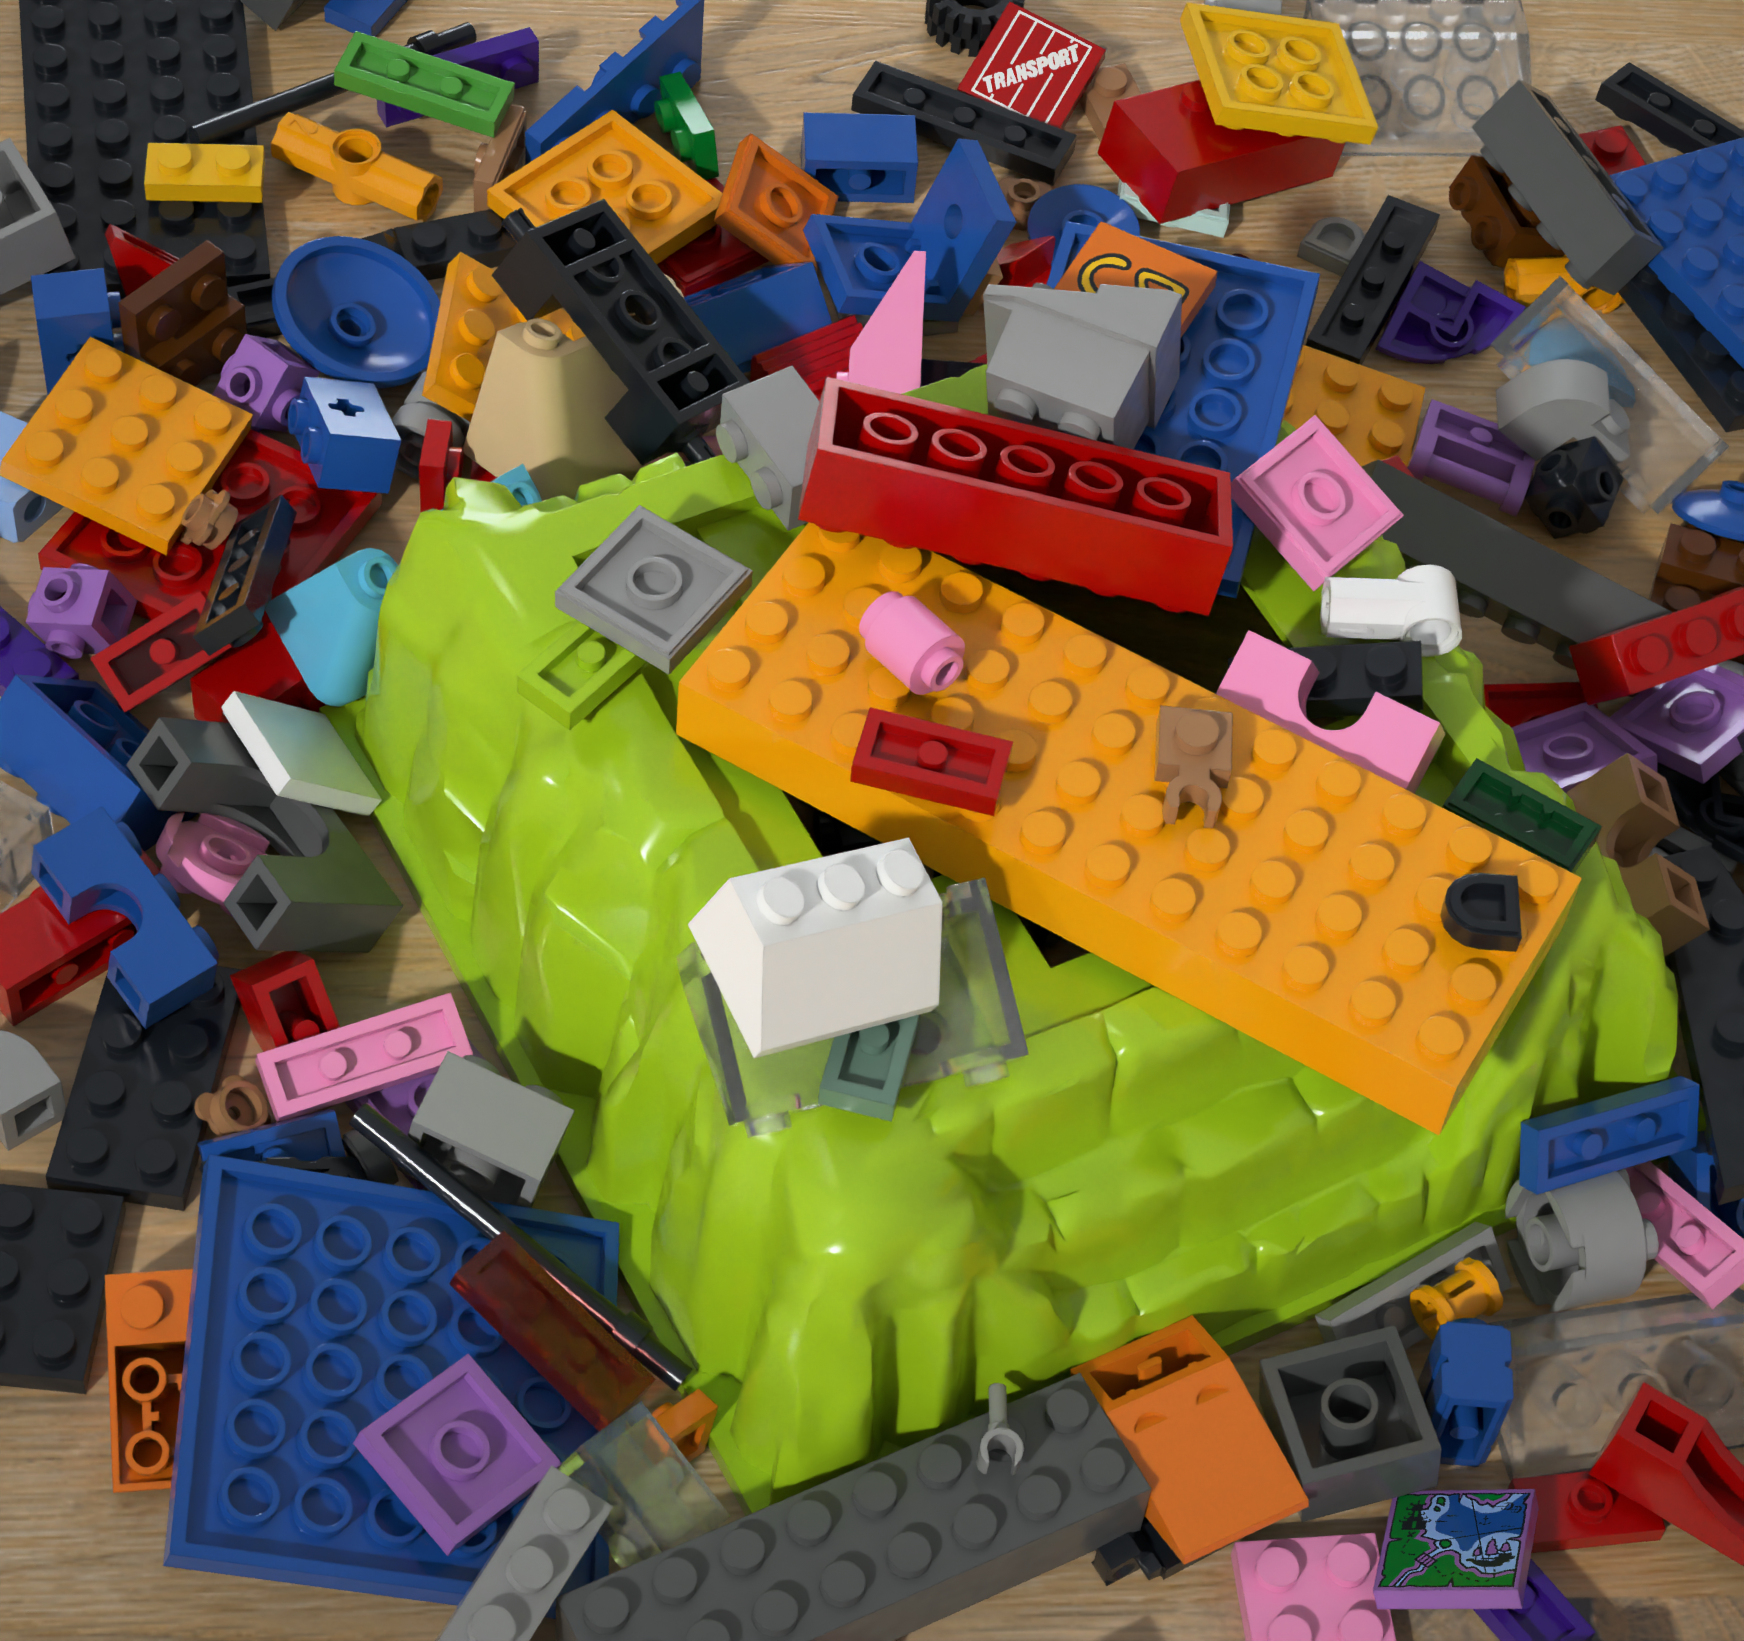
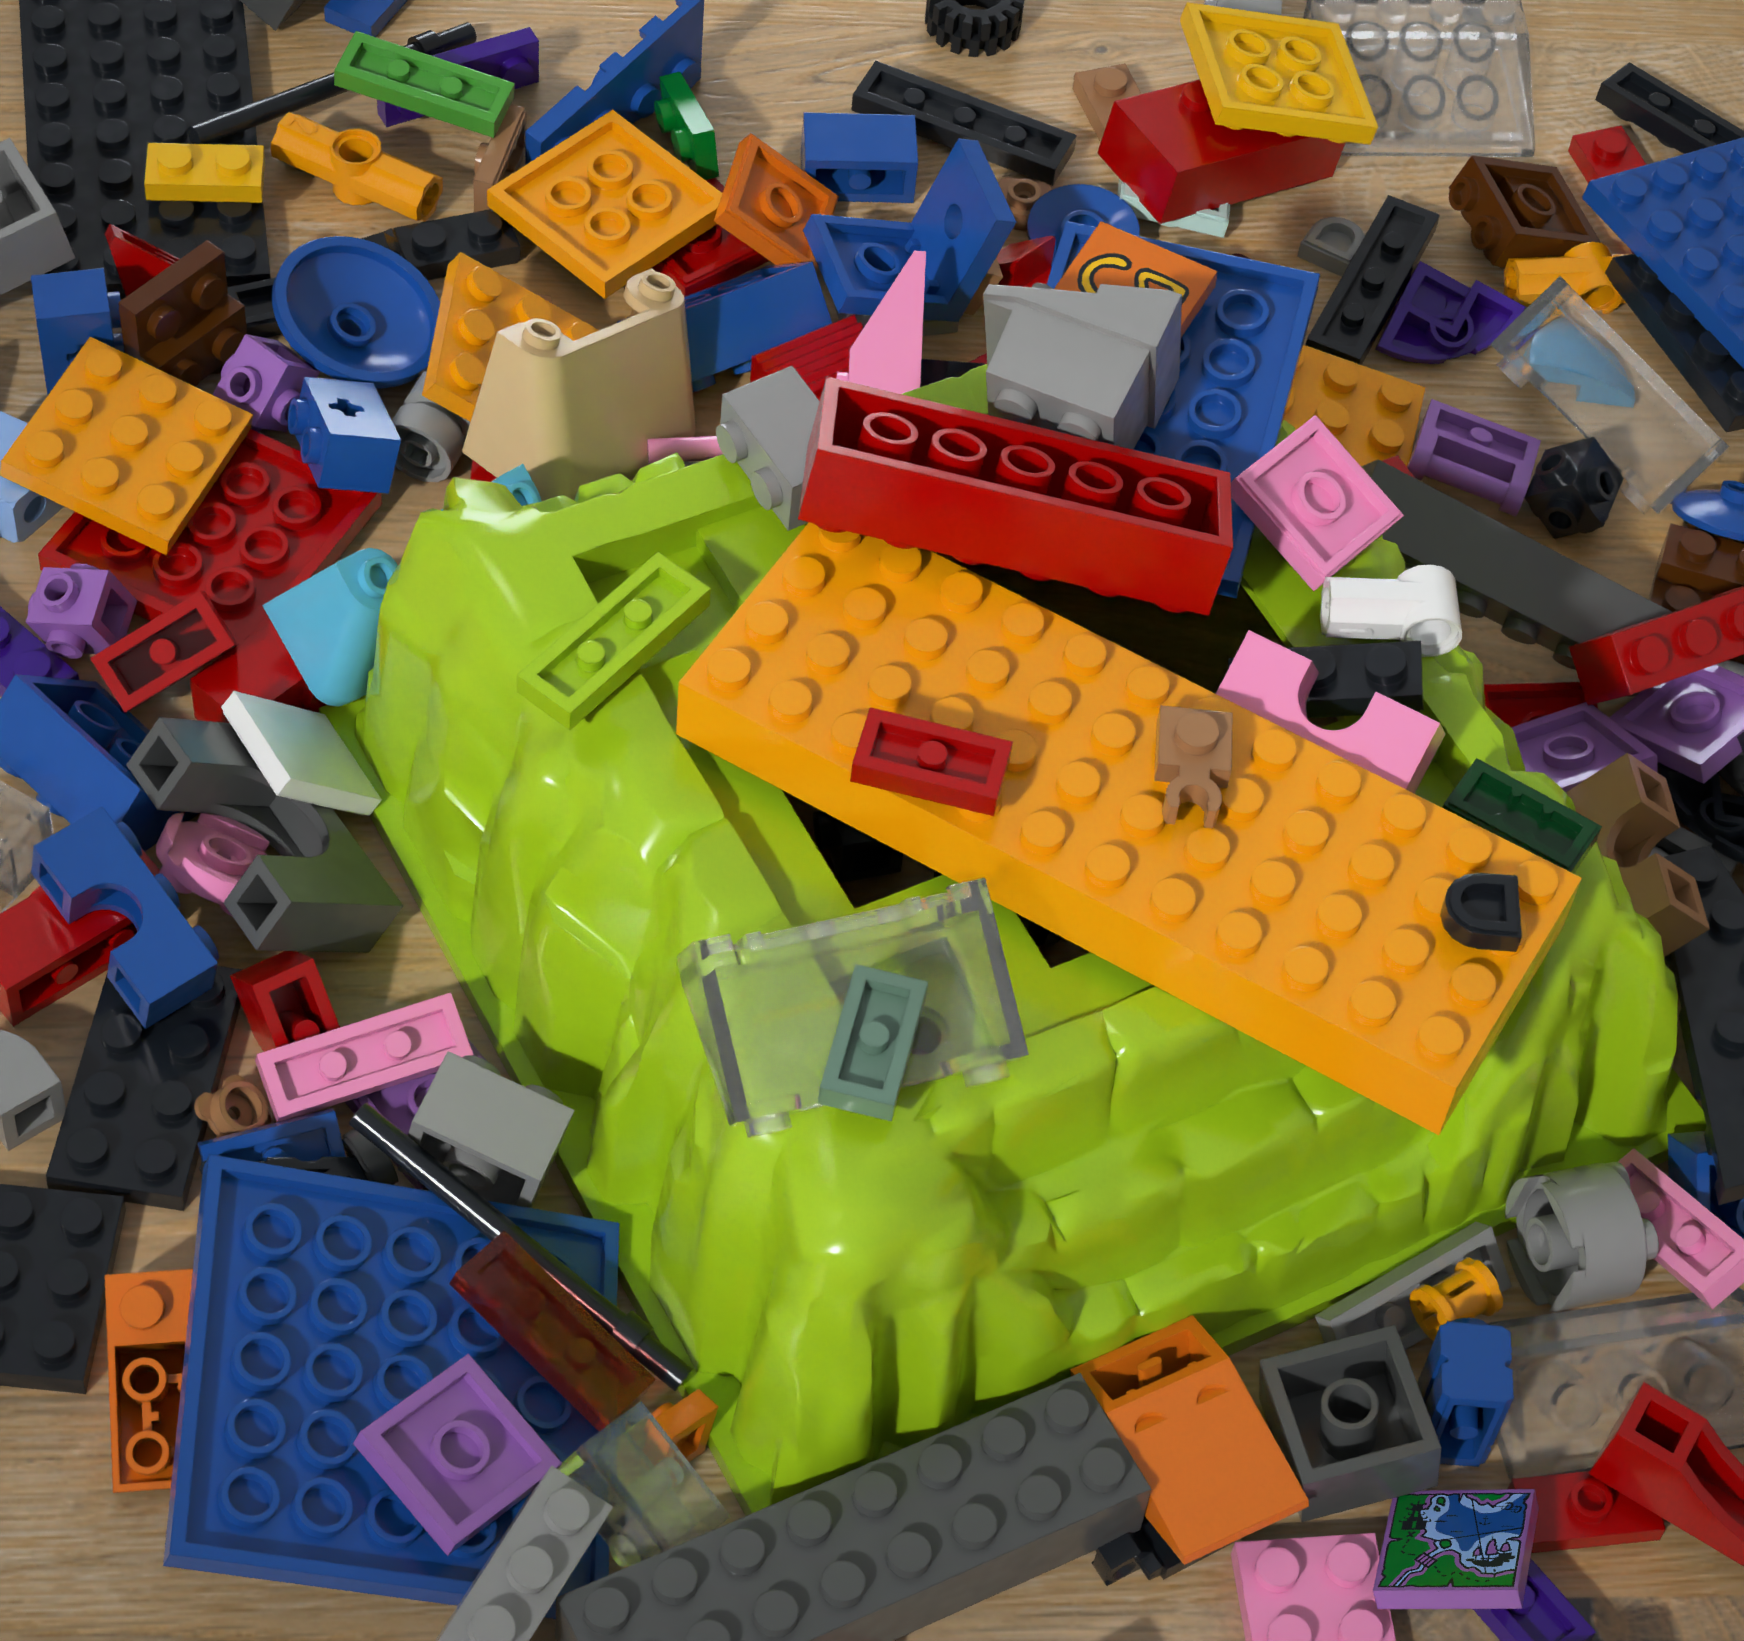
medium nougat plate [180,490,238,550] -> none
black plate [193,494,297,656] -> none
red plate [419,419,463,512] -> none
black brick [492,199,750,466] -> none
light grey tile [555,505,753,674] -> none
white slope [688,838,943,1058] -> none
bright pink brick [859,591,965,695] -> none
red tile [957,1,1106,130] -> none
light grey hand [976,1383,1024,1475] -> none
dark grey brick [1472,79,1664,295] -> none
light grey brick [1496,359,1630,466] -> none
blue plate [1519,1076,1700,1195] -> none

